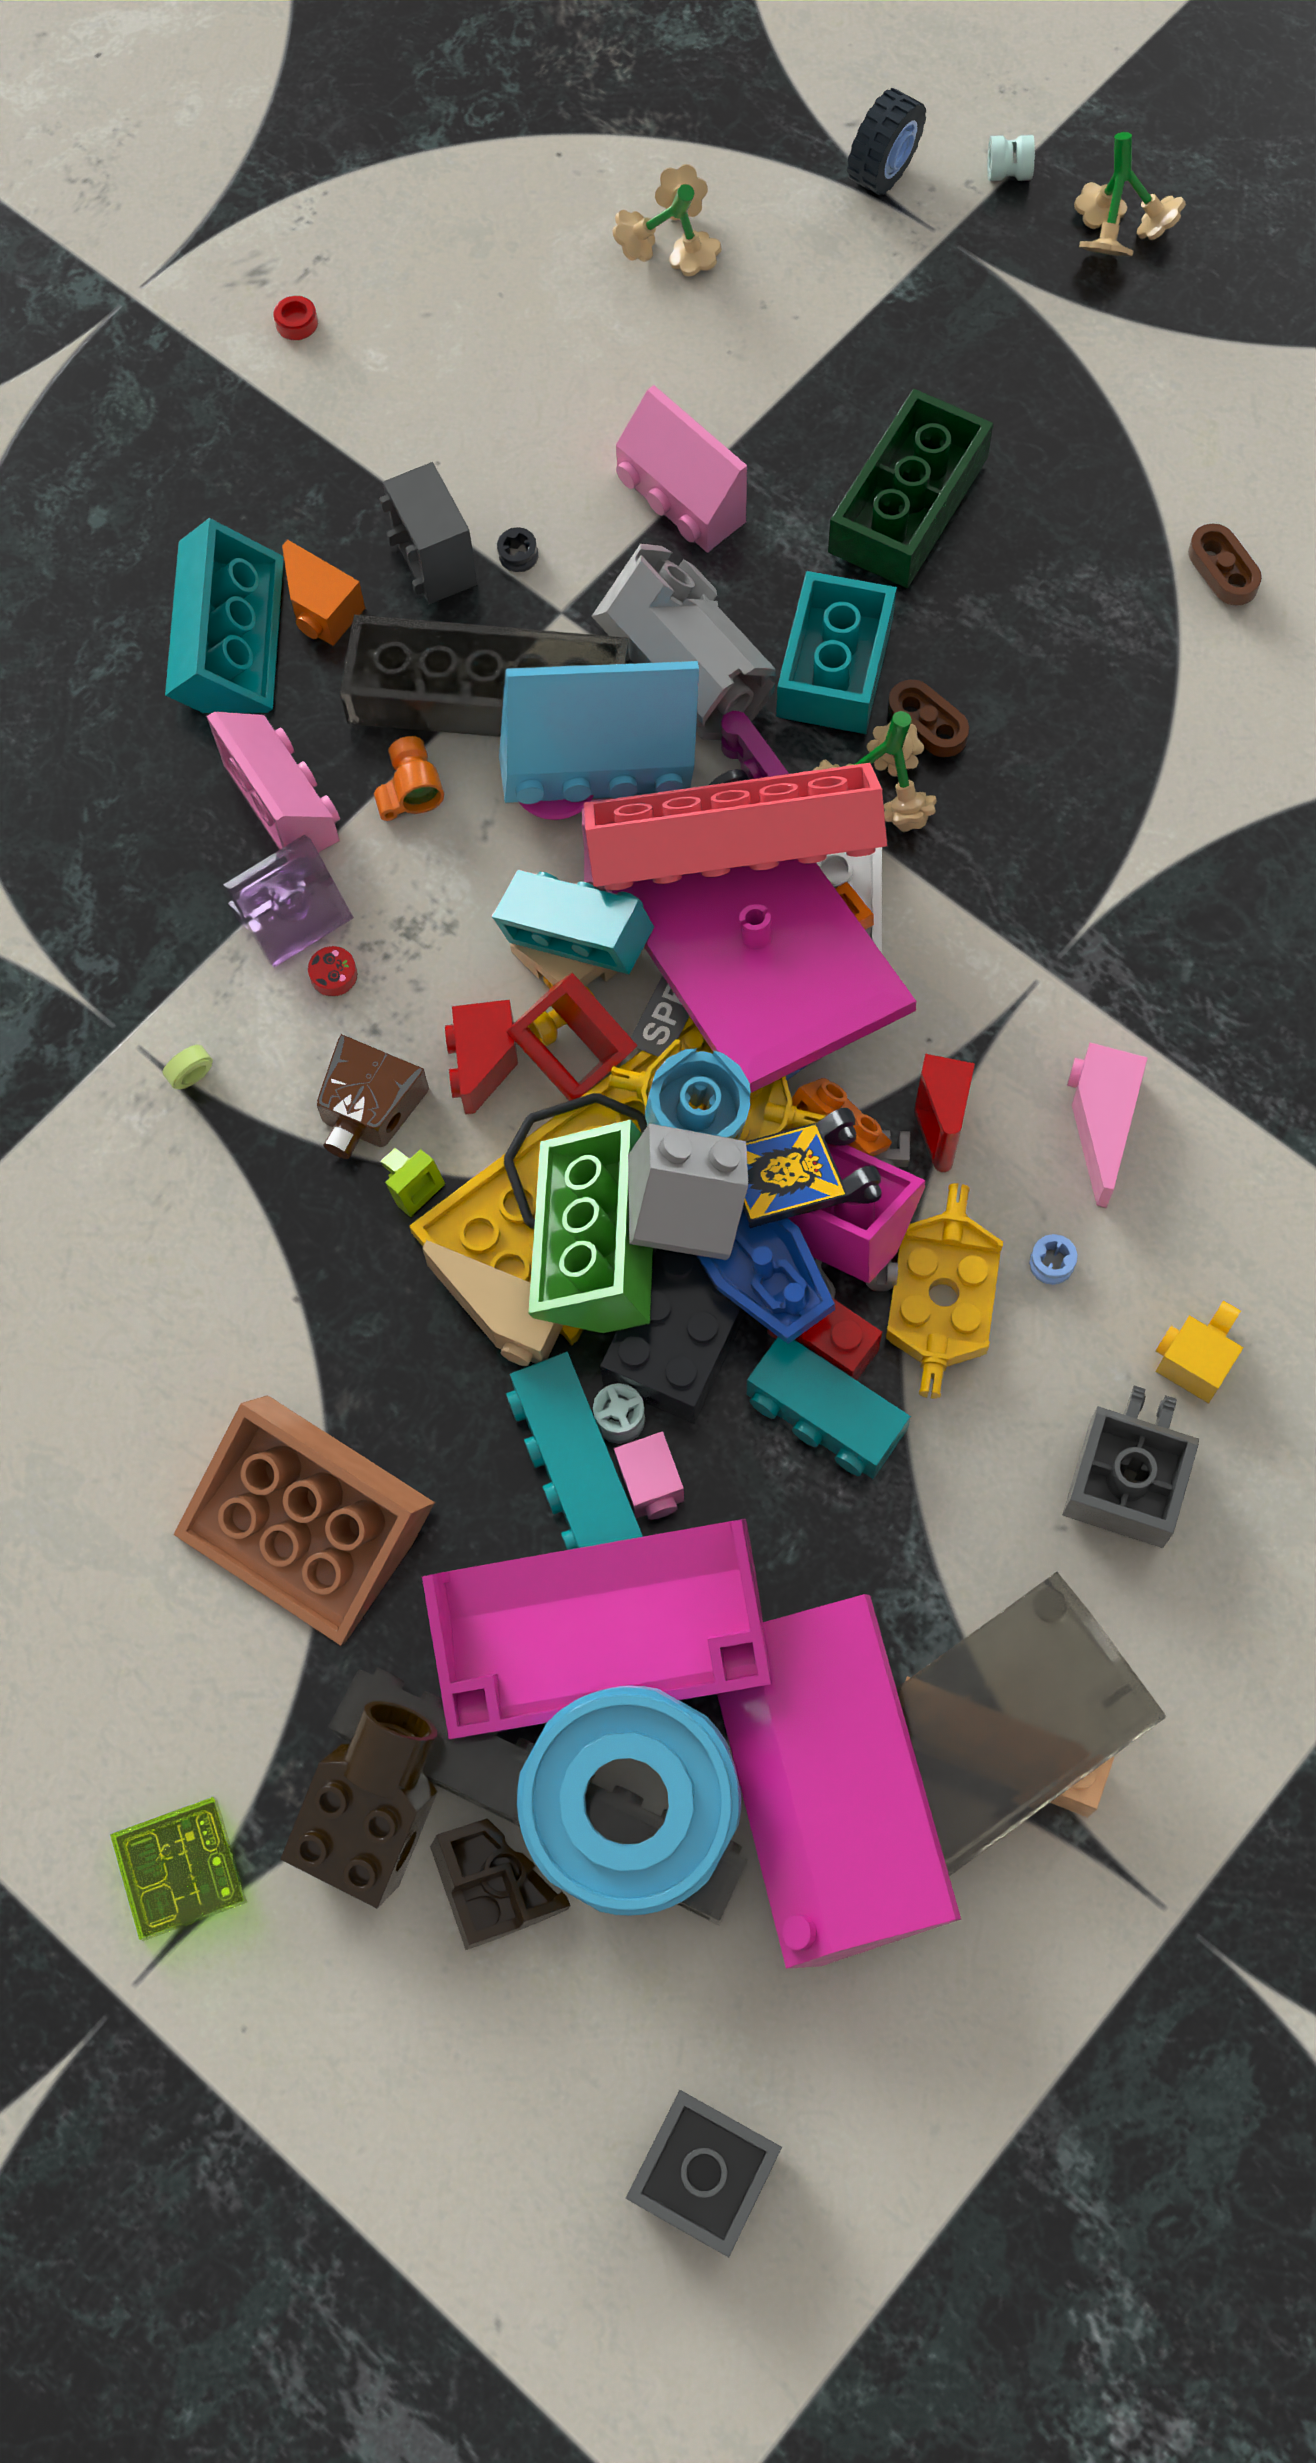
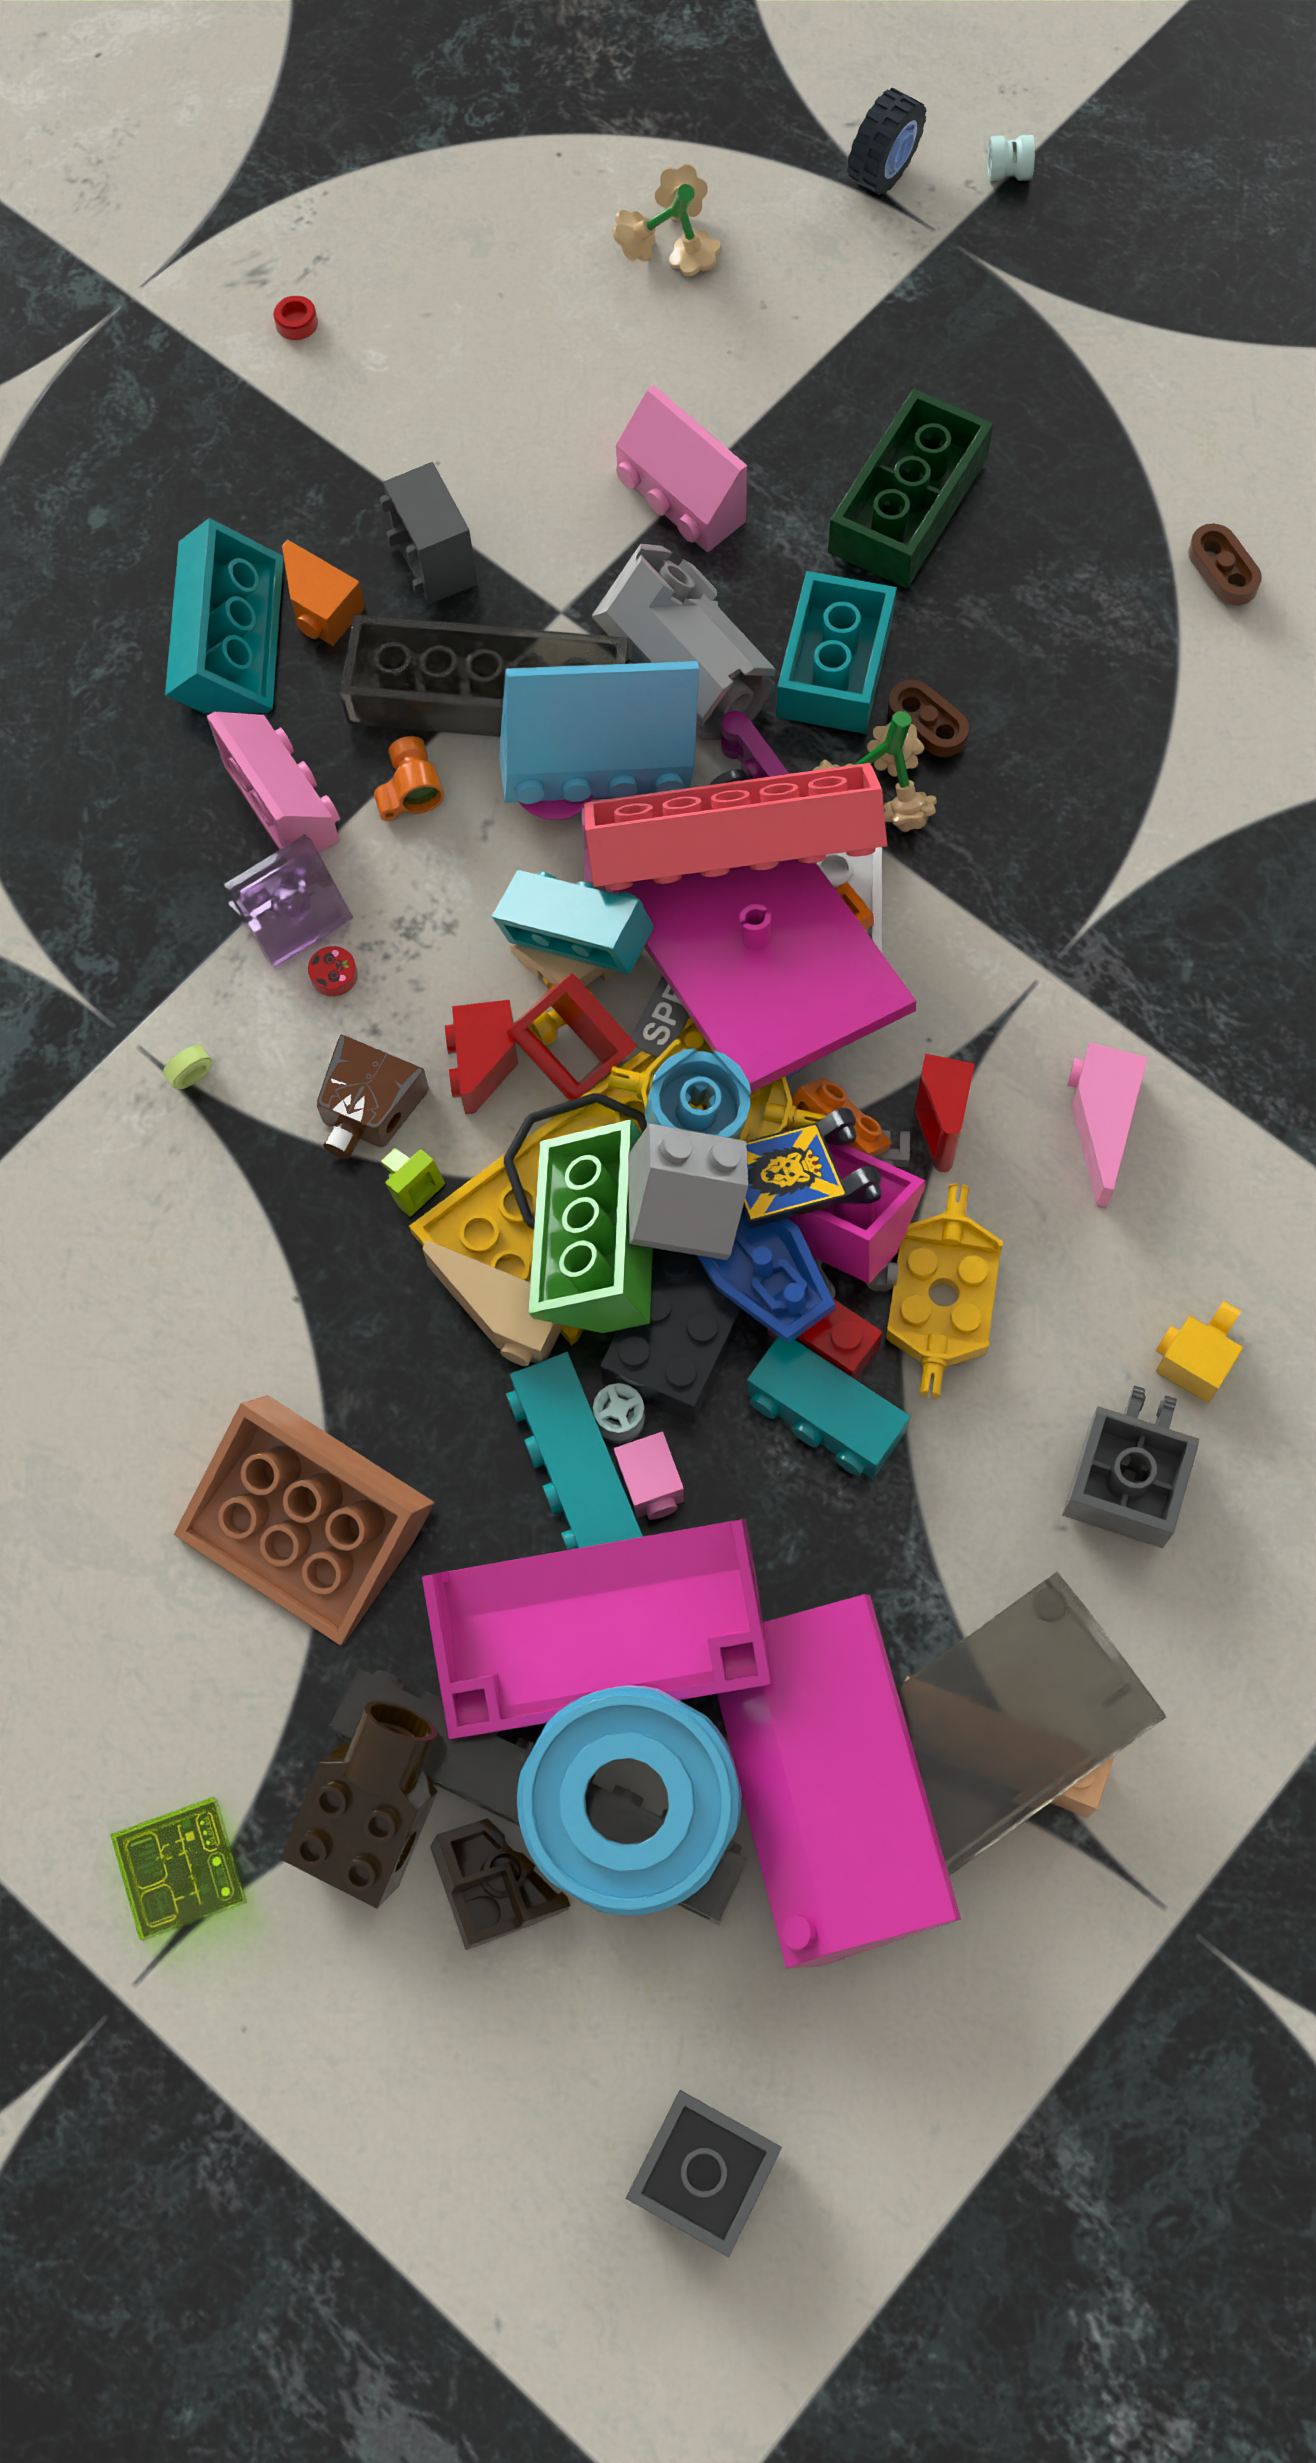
black bush [497,527,539,572] -> none
light blue bush [1029,1234,1078,1285] -> none
tan plant [1074,132,1186,256] -> none

